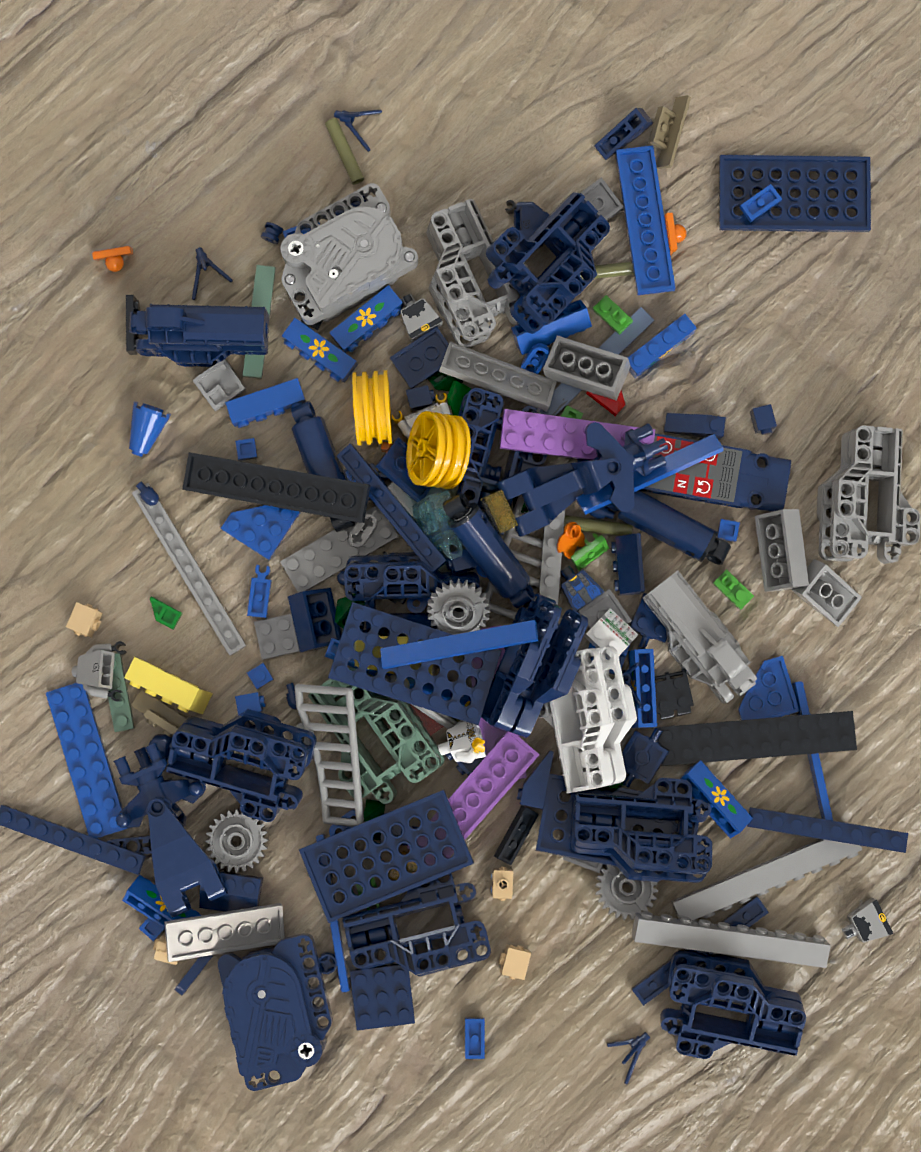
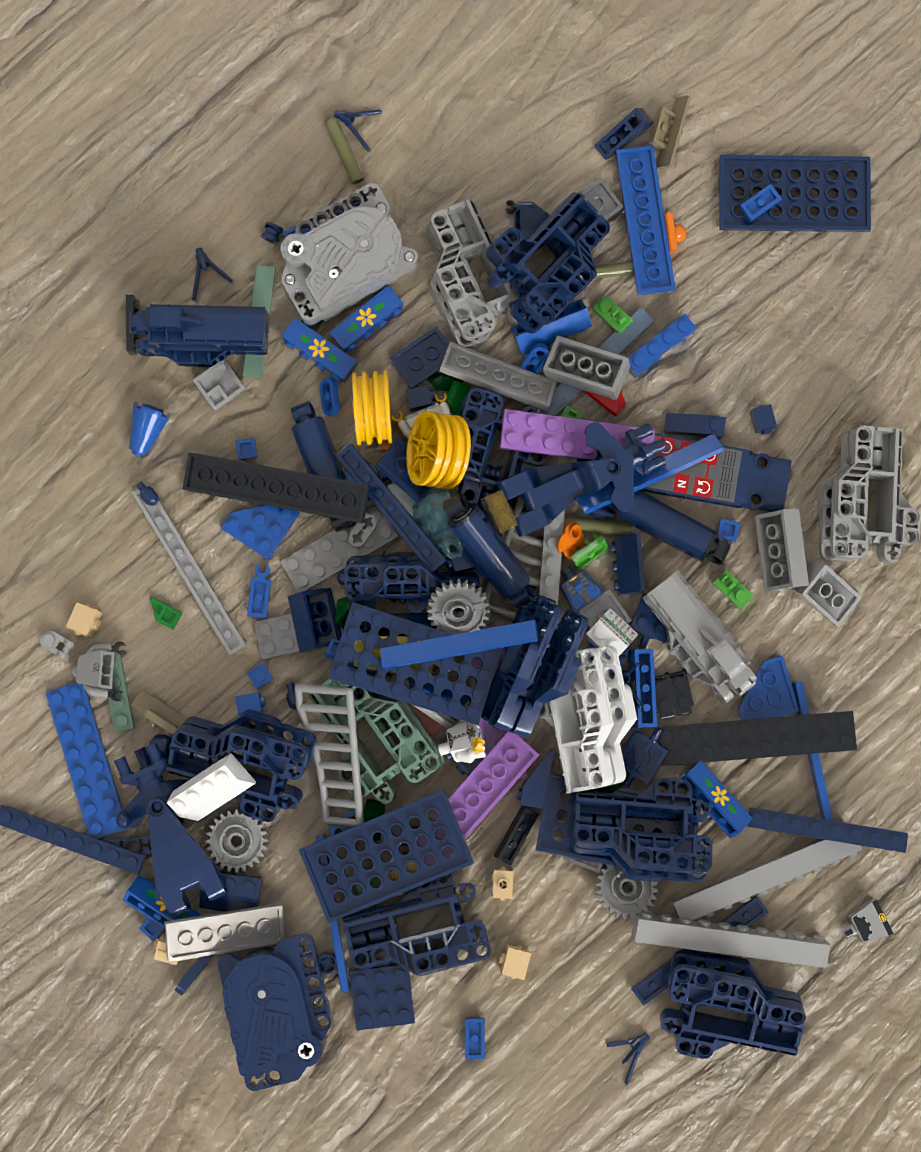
orange tile [92,246,133,272] -> none
light yellow wedge [124,657,213,714] -> none
blue brick [225,378,306,428] -> none
torso [400,294,443,343] -> none
none -> light grey plate [40,630,76,661]
none -> white slope [167,753,256,821]
none -> blue plate [320,378,341,416]

